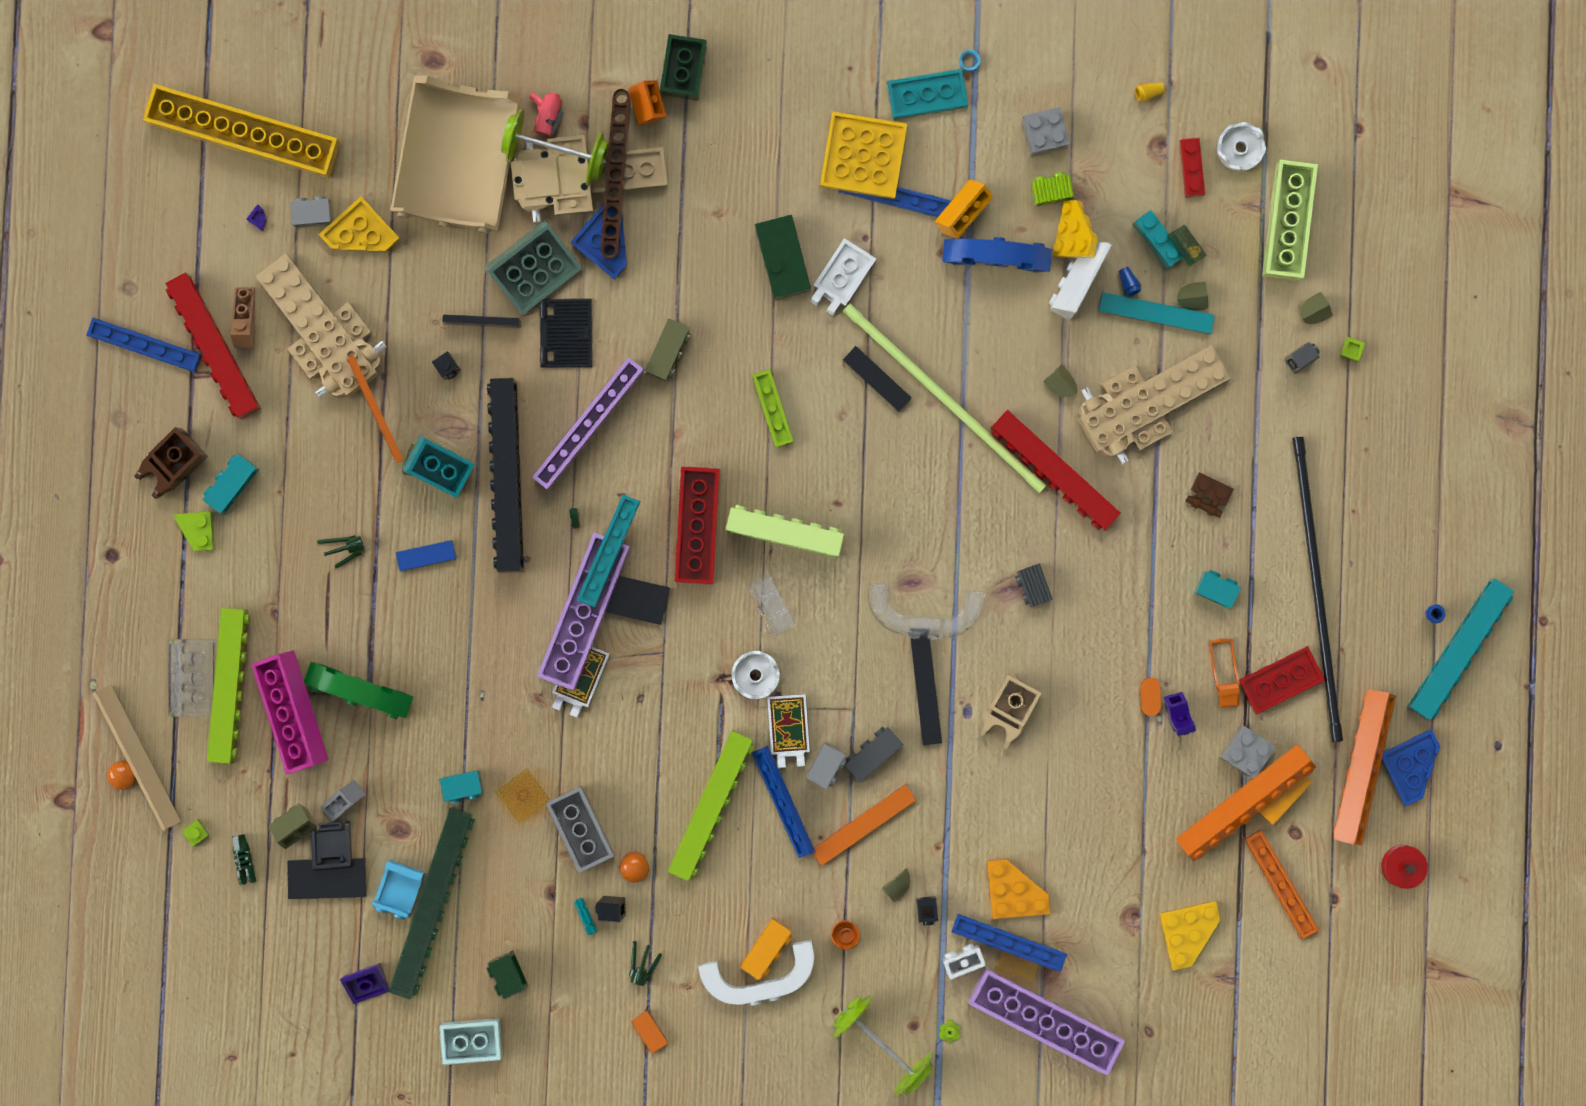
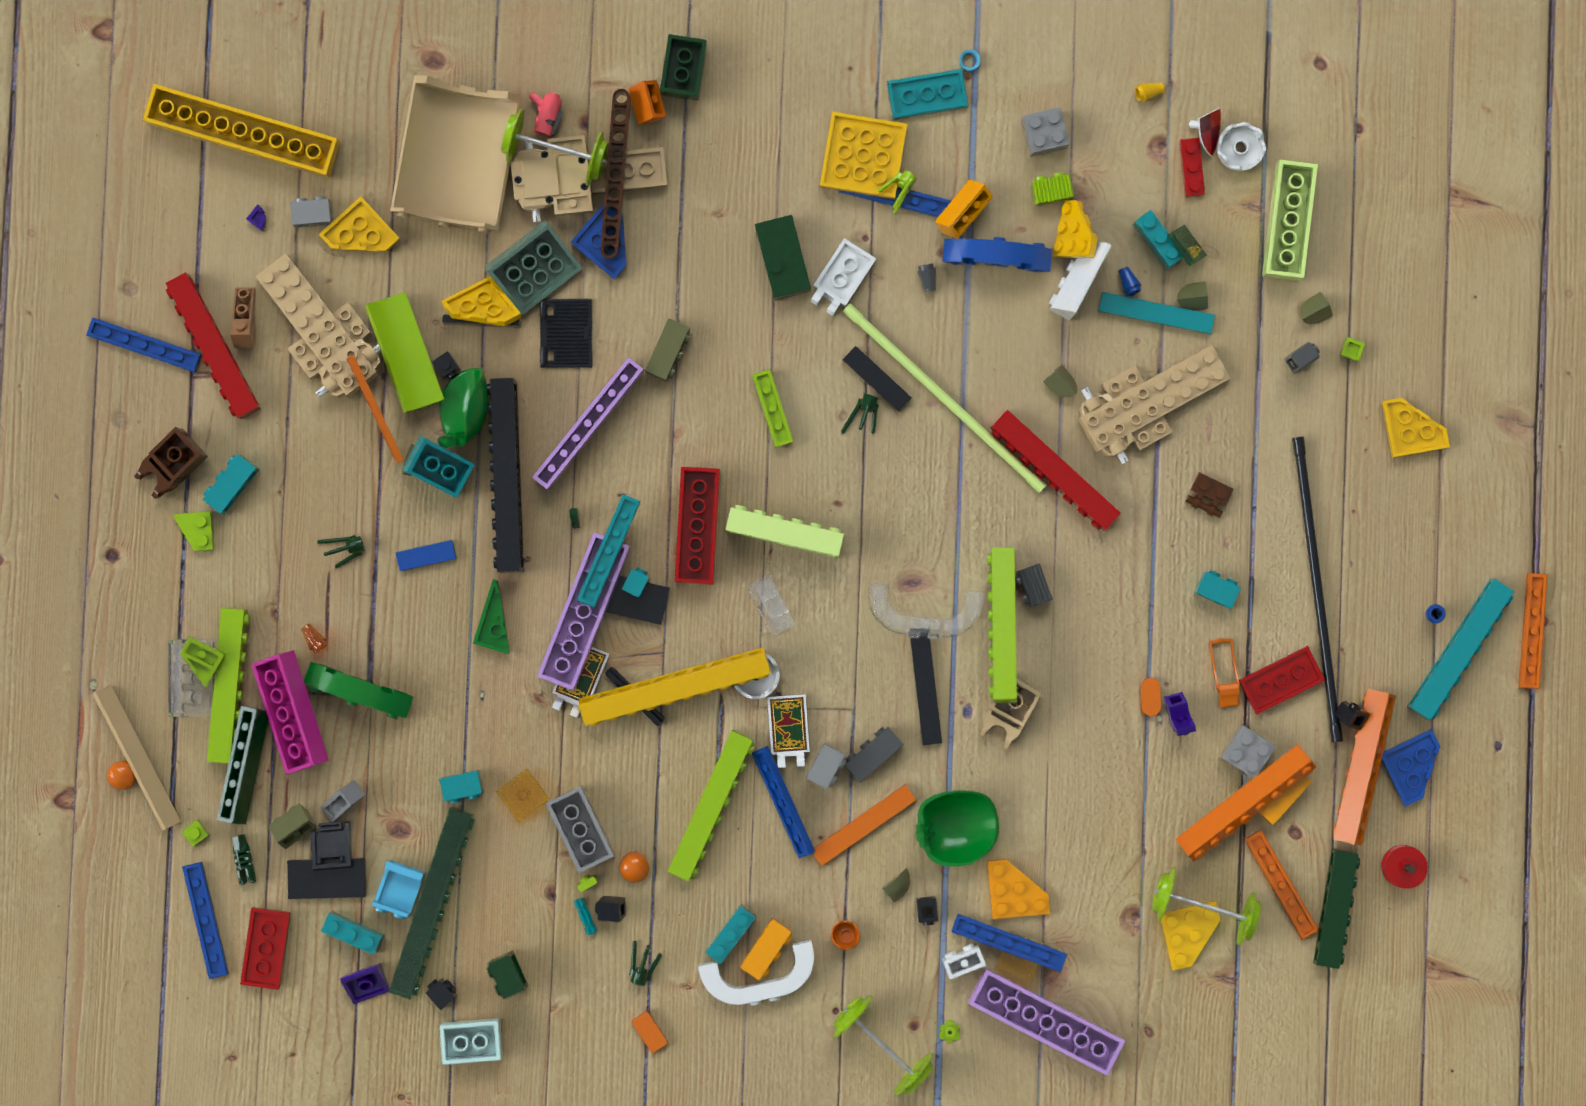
none -> lime wing [180,636,224,687]
none -> blue tile [182,862,229,979]
none -> dark green brick [217,706,268,824]
none -> red plate [240,907,291,990]
none -> clear orange cone [301,624,327,653]
none -> teal brick [321,911,385,955]
none -> lime arch [365,292,444,413]
none -> black brick [426,978,457,1010]
none -> green piece [437,368,488,448]
none -> yellow plate [441,276,521,326]
none -> green wing [473,579,510,654]
none -> lime plate [577,874,599,892]
none -> yellow brick [578,647,771,726]
none -> black axle [605,667,665,726]
none -> teal brick [622,567,650,598]
none -> teal brick [705,905,756,964]
none -> dark green plant [841,394,879,434]
none -> lime plant [878,170,917,214]
none -> green piece [915,790,999,867]
none -> dark grey cone [917,263,936,292]
none -> lime brick [988,548,1017,703]
none -> lime axle [1152,867,1261,946]
none -> shield [1189,108,1221,156]
none -> dark green brick [1313,849,1360,969]
none -> black brick [1334,701,1370,730]
none -> yellow plate [1381,398,1450,458]
none -> orange tile [1519,573,1548,689]

